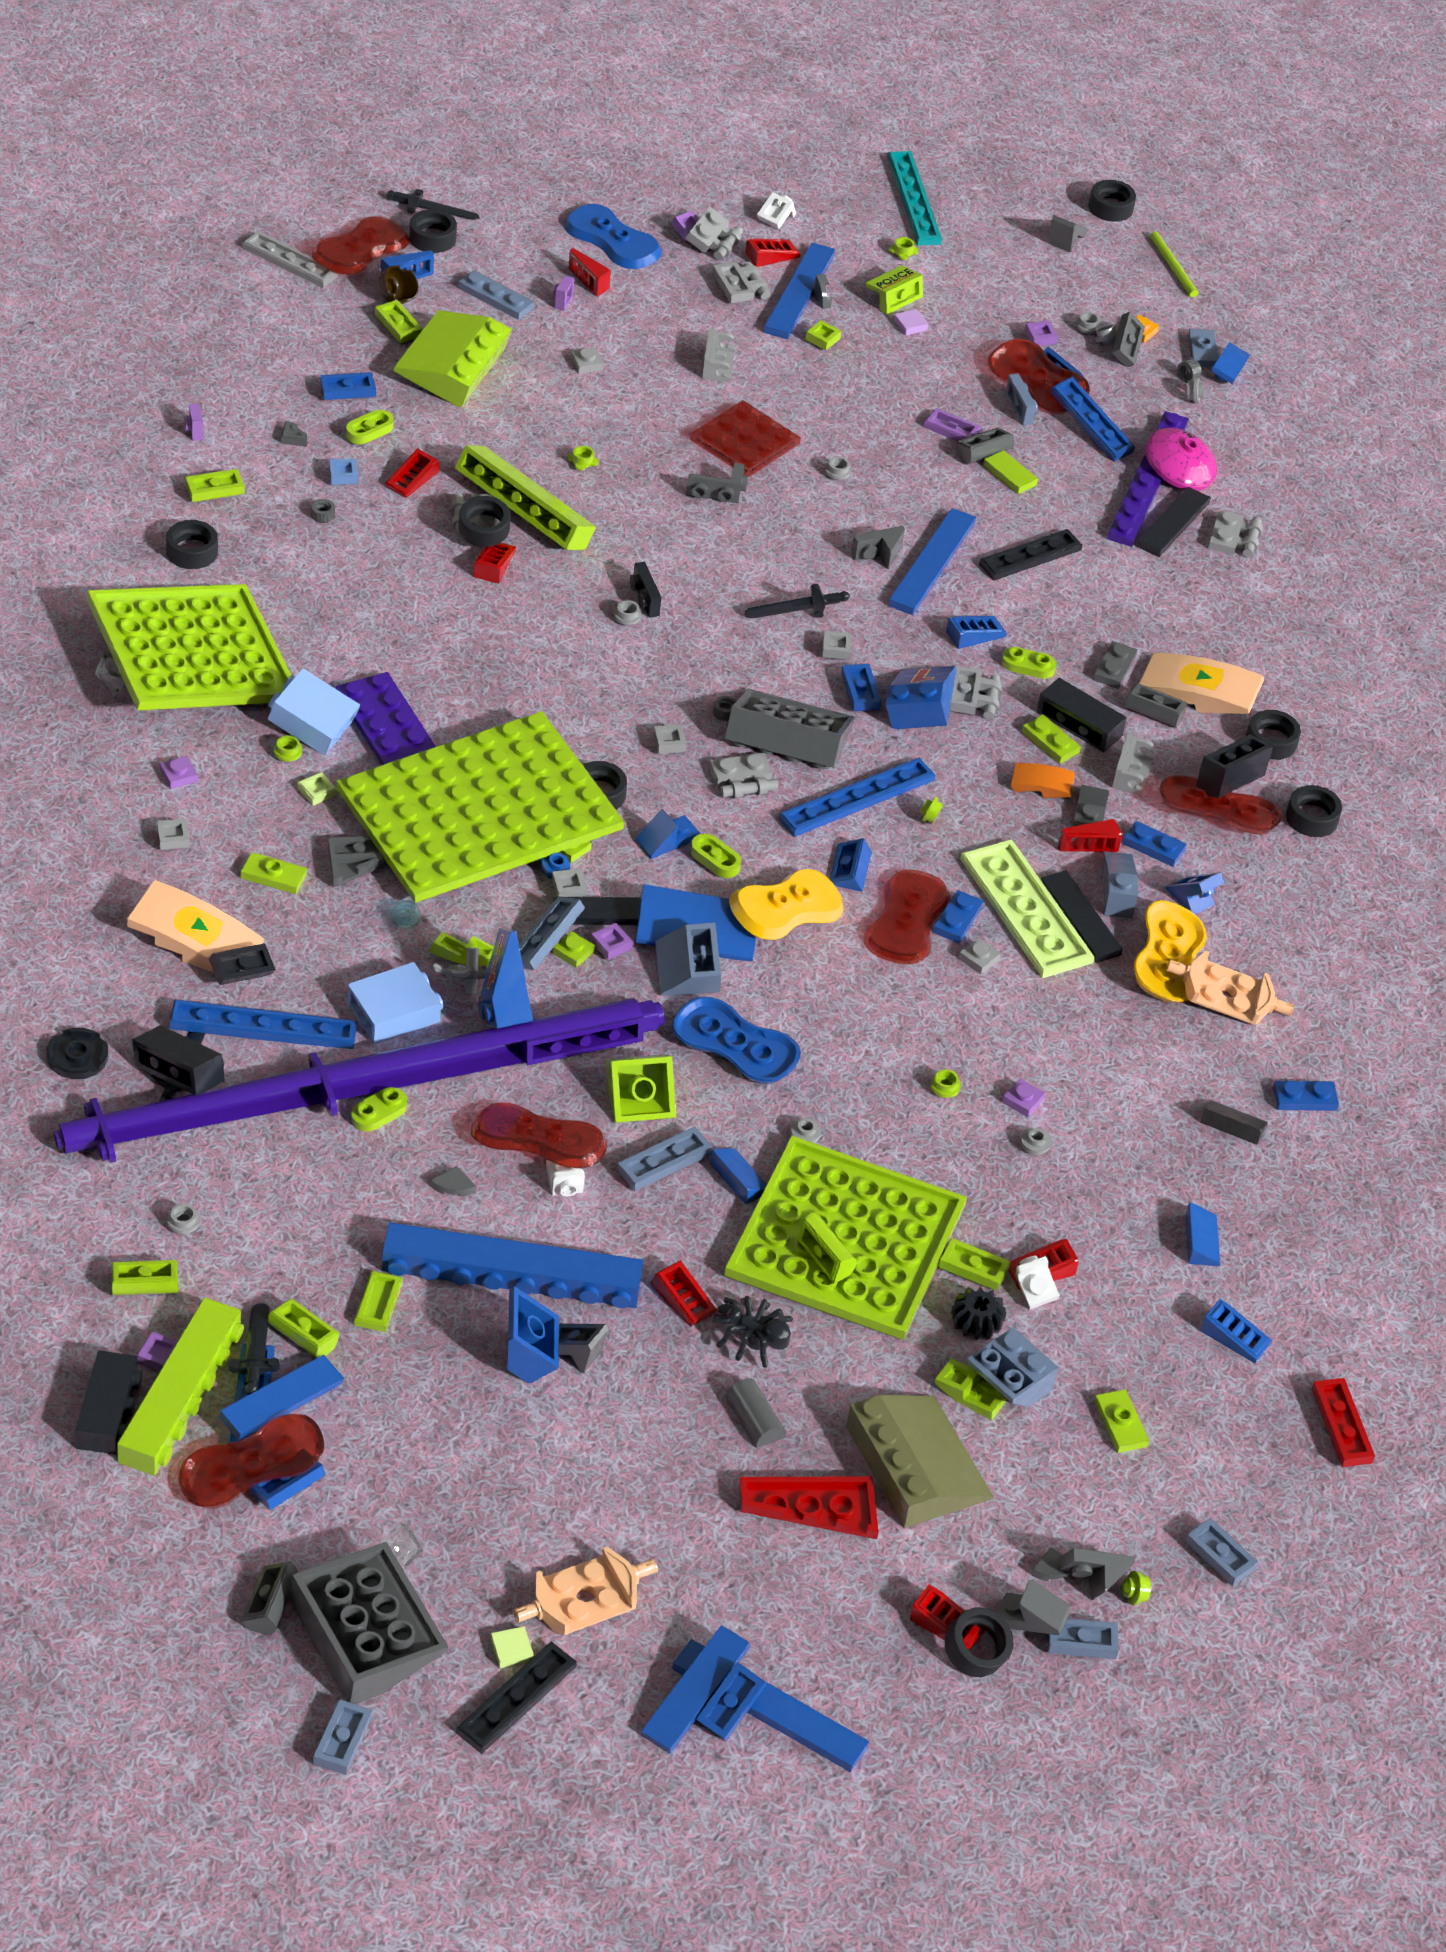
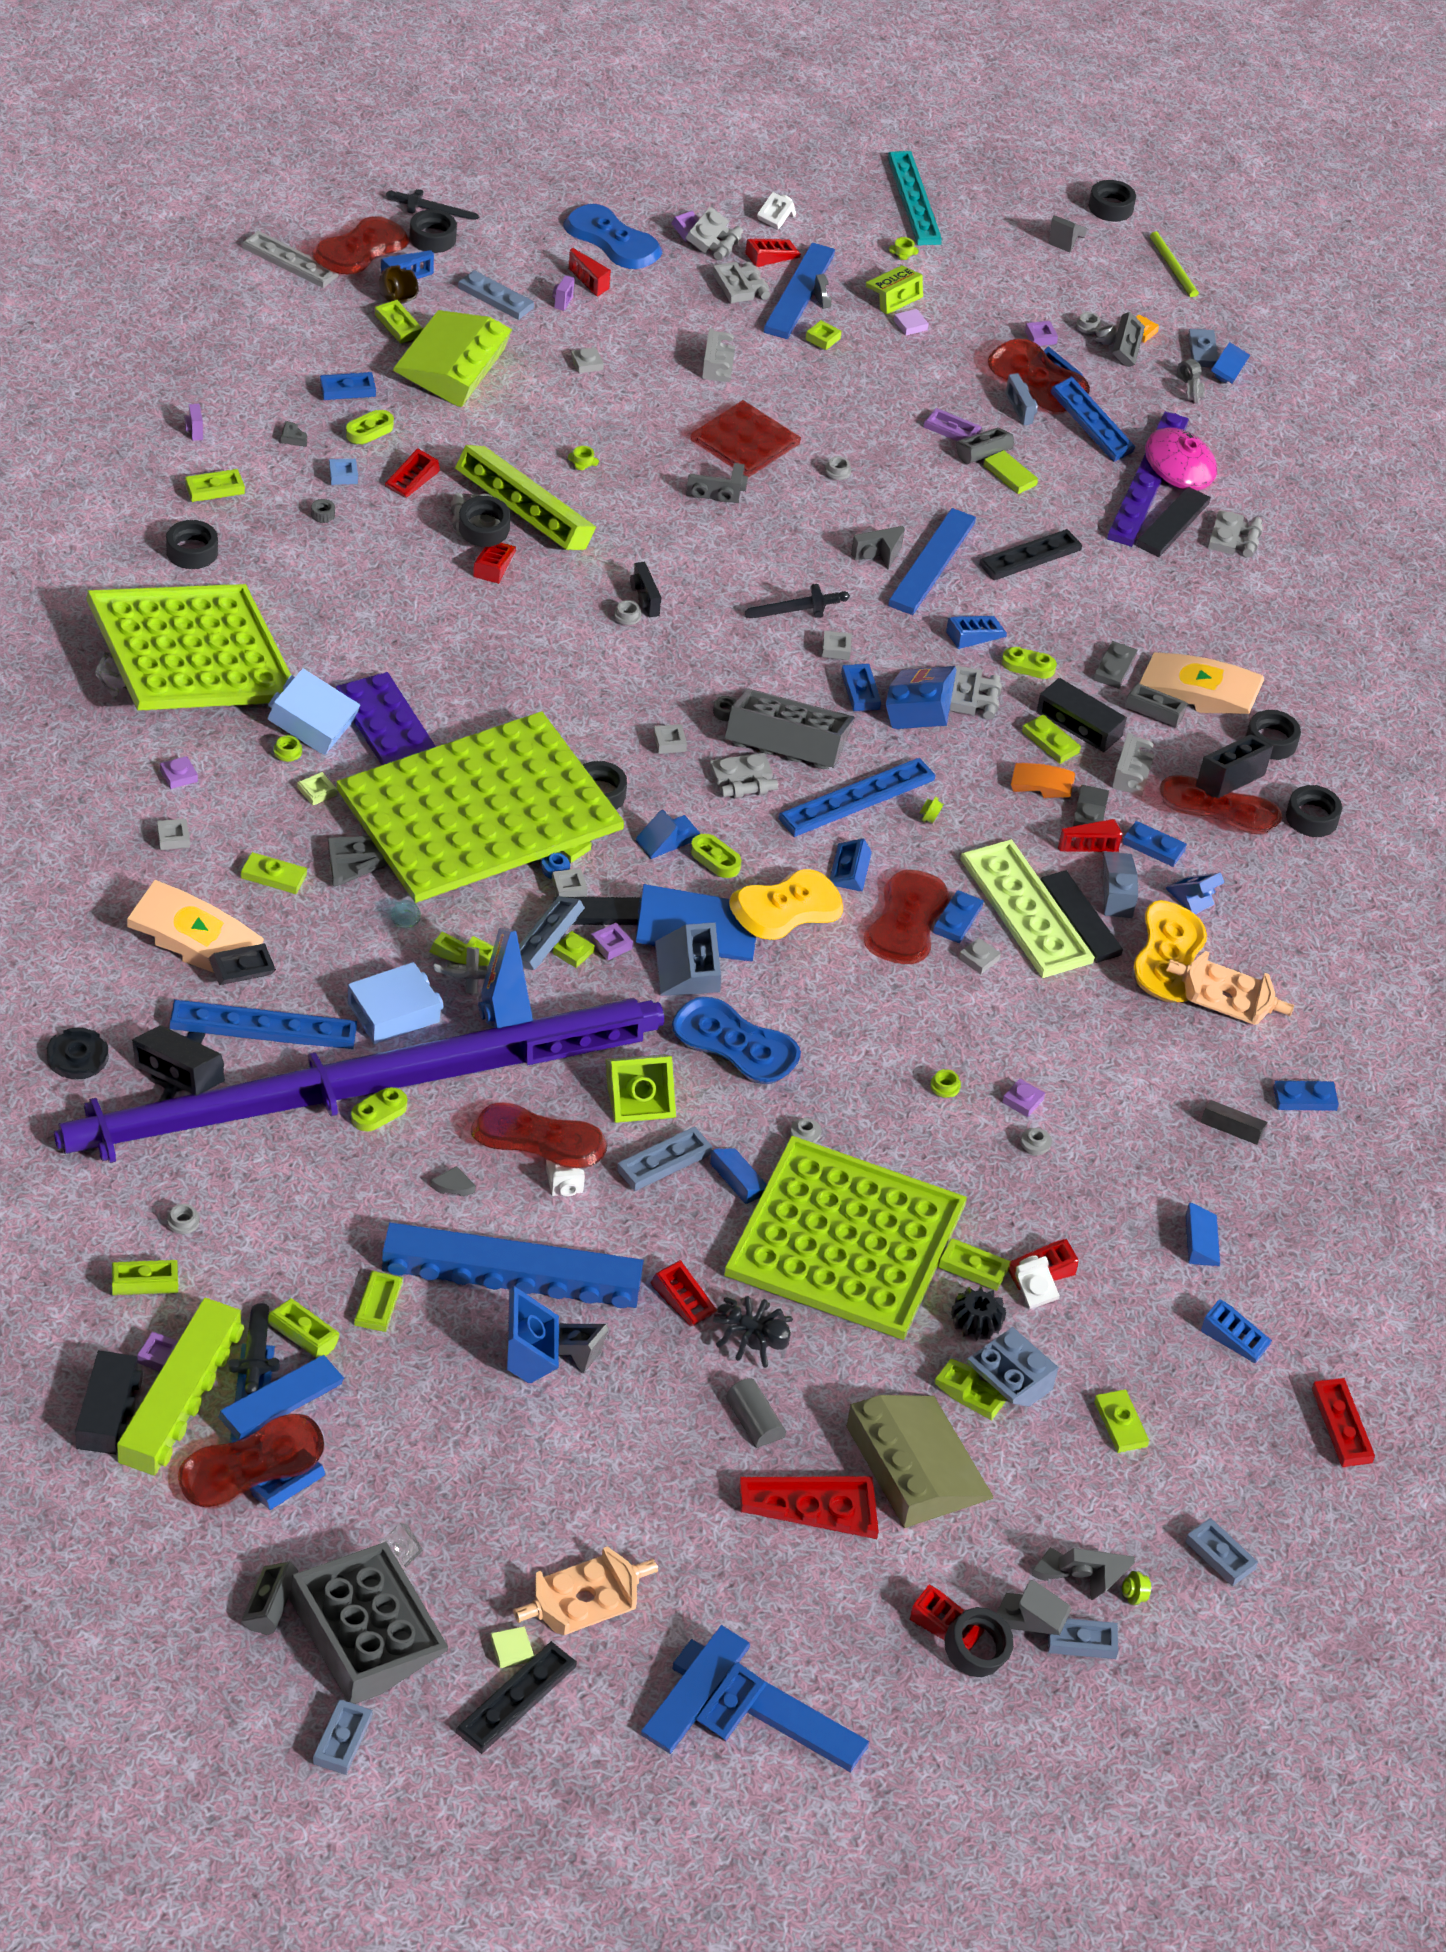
lime brick [798,1215,857,1283] -> none

